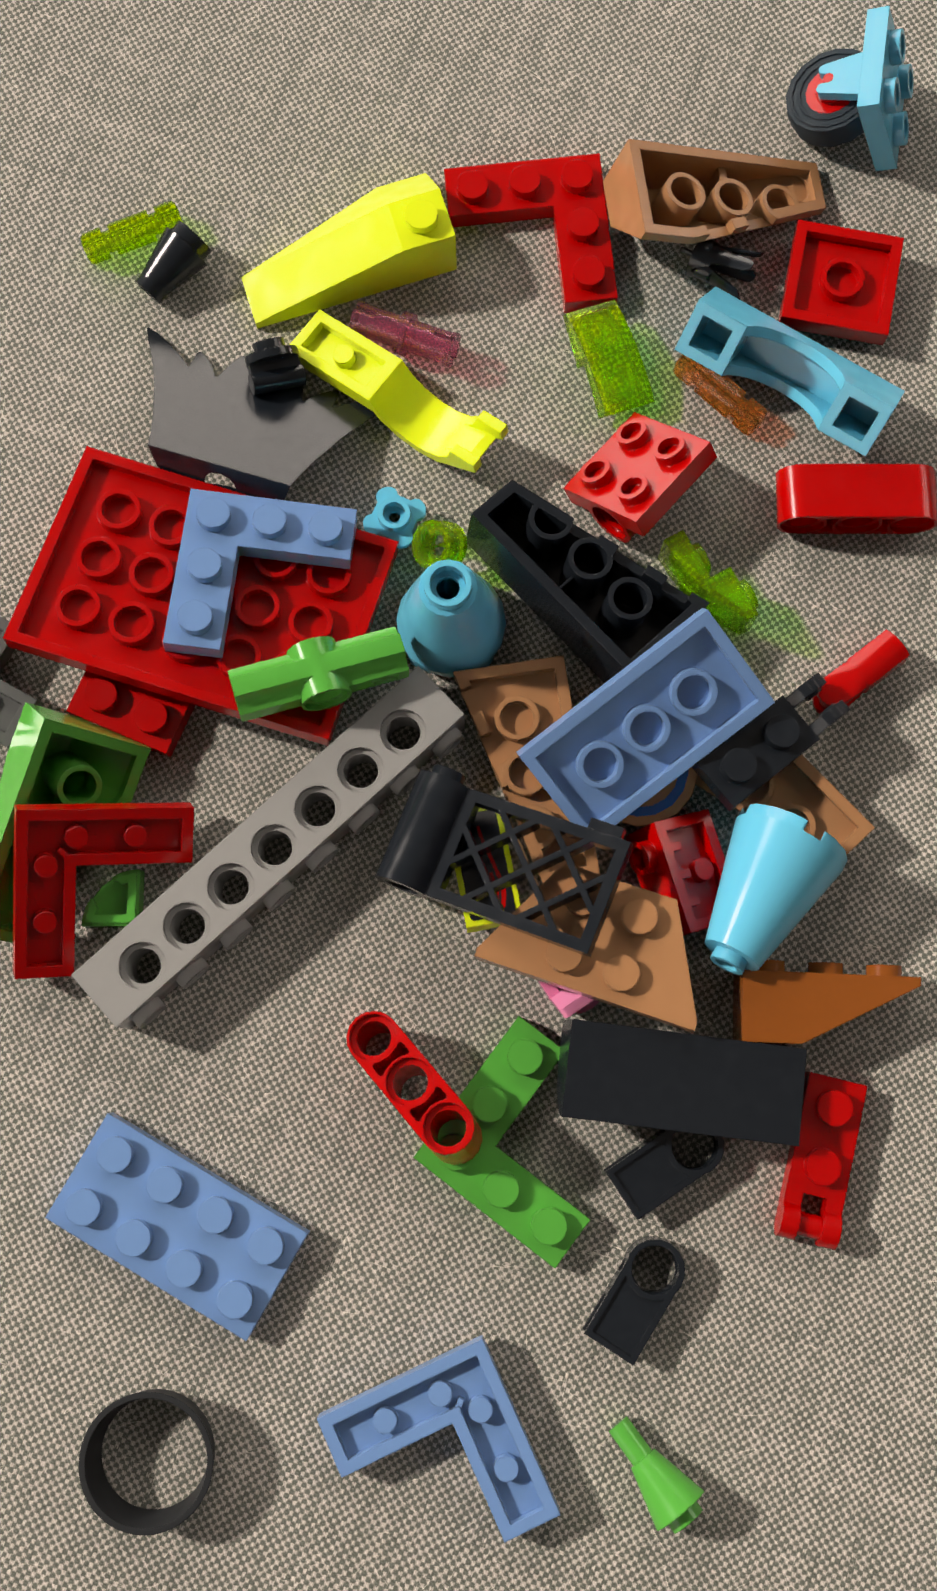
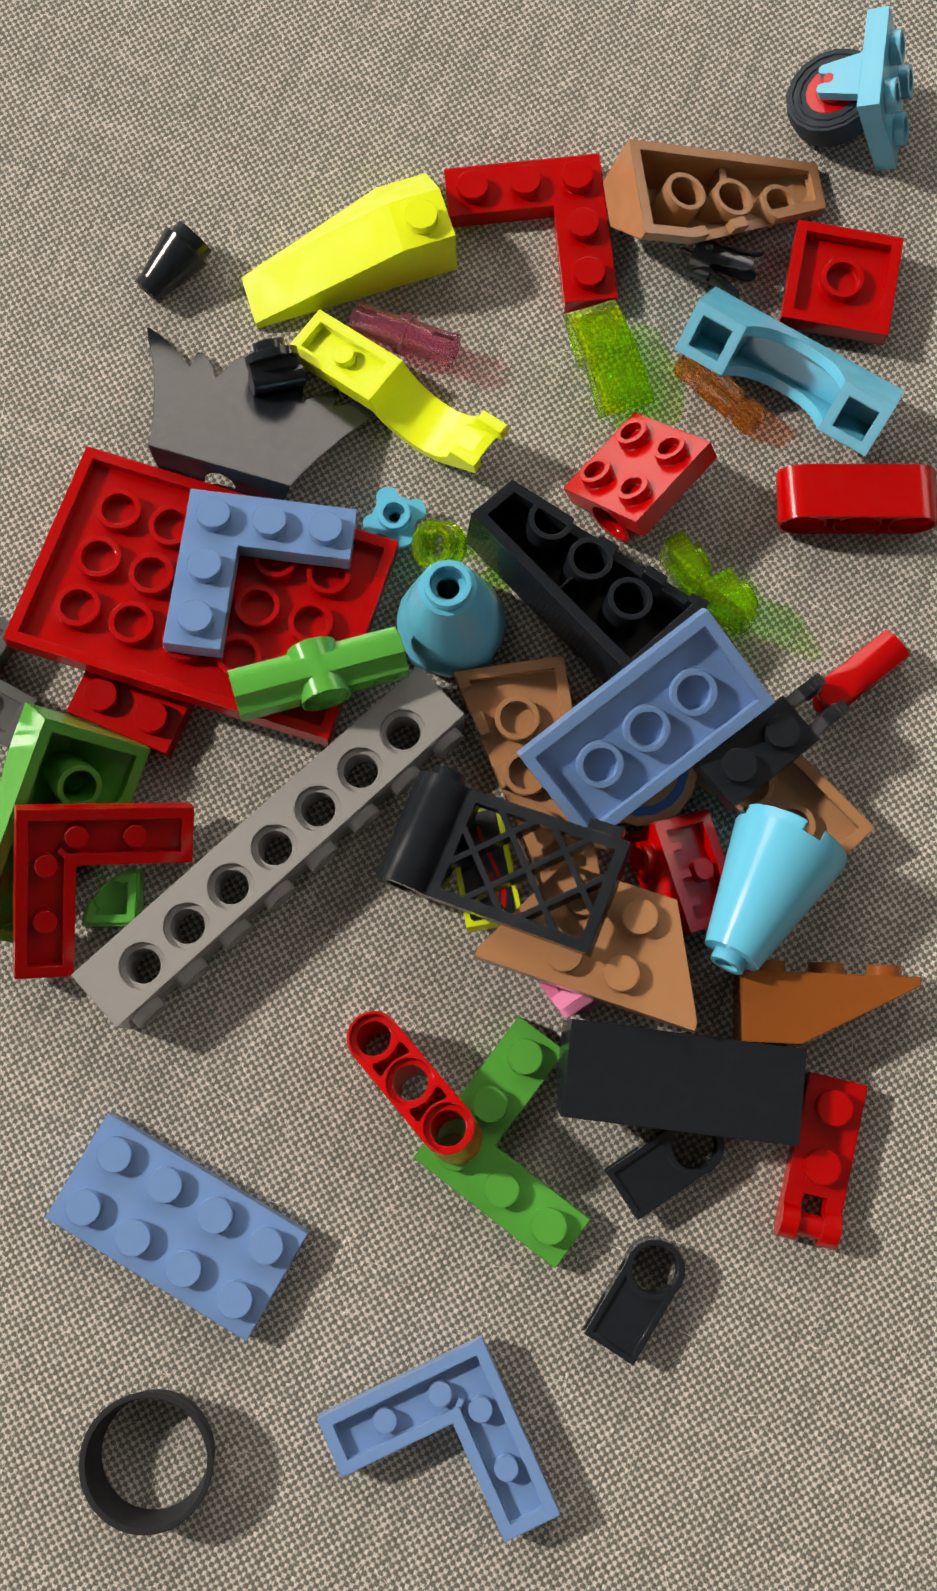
clear neon green axle [80,201,183,264] -> none
bright green cone [608,1416,704,1534] -> none

